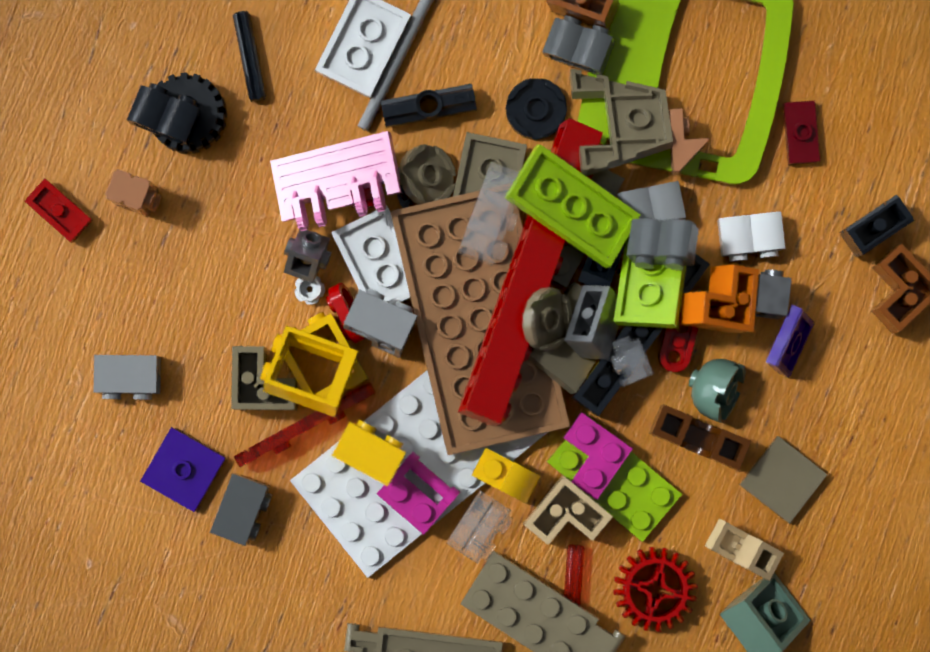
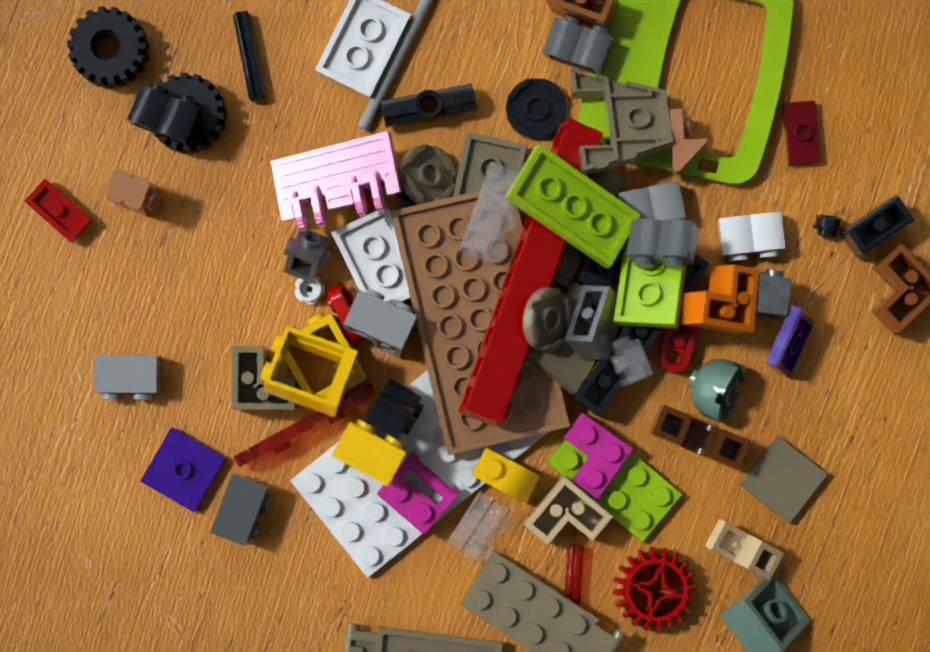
none -> black tyre [67,6,149,88]
none -> black brick [364,377,425,440]
none -> black plate [812,215,843,237]

